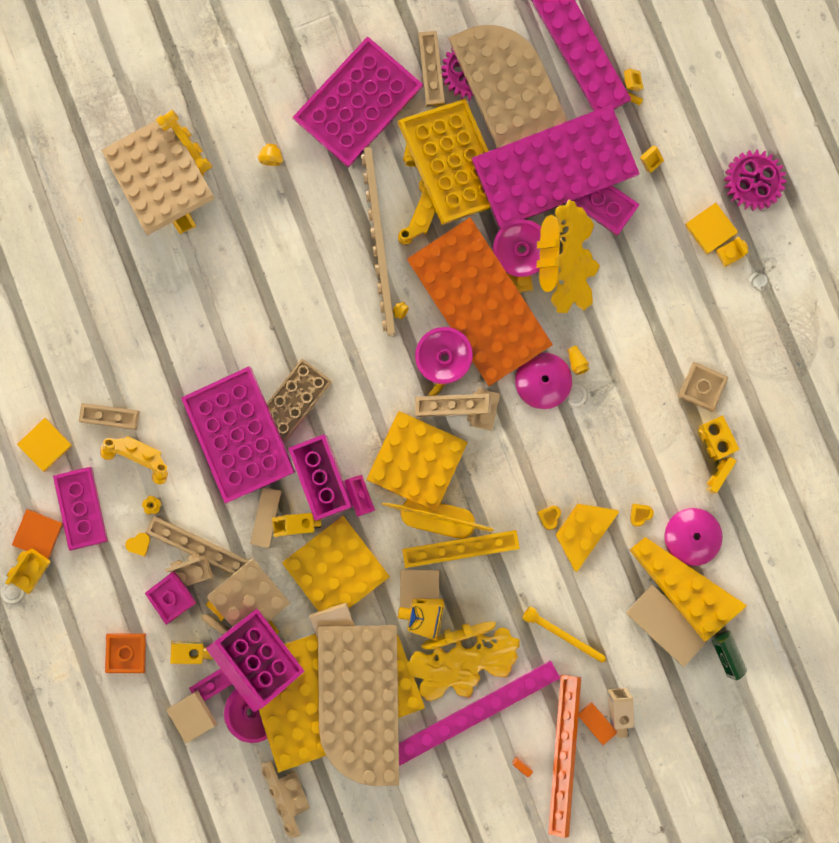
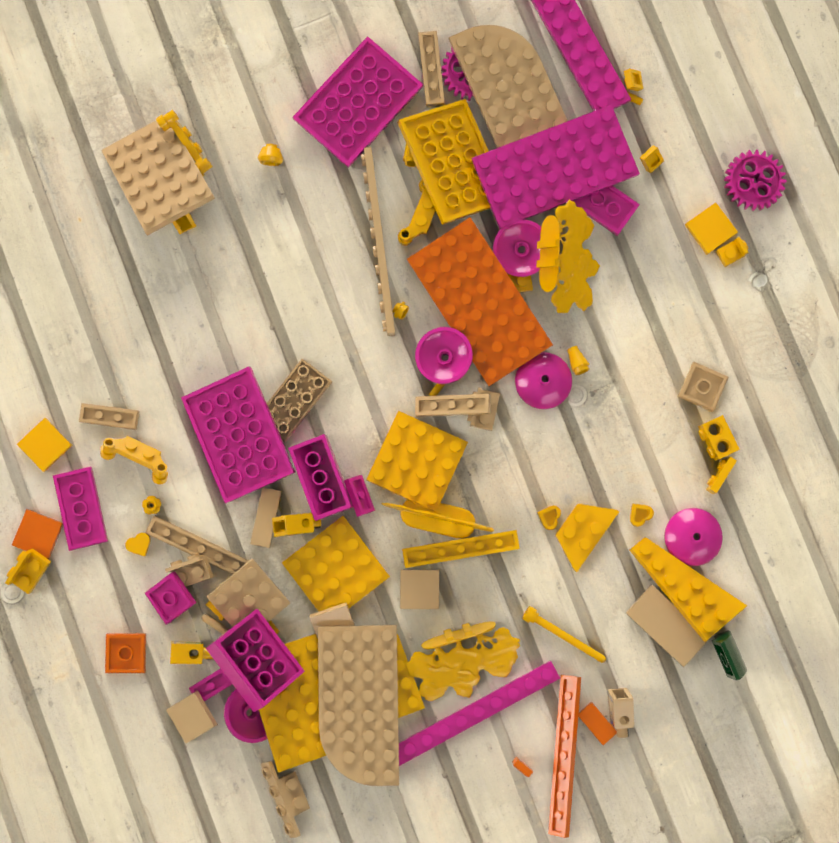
yellow torso [397,598,444,641] -> none

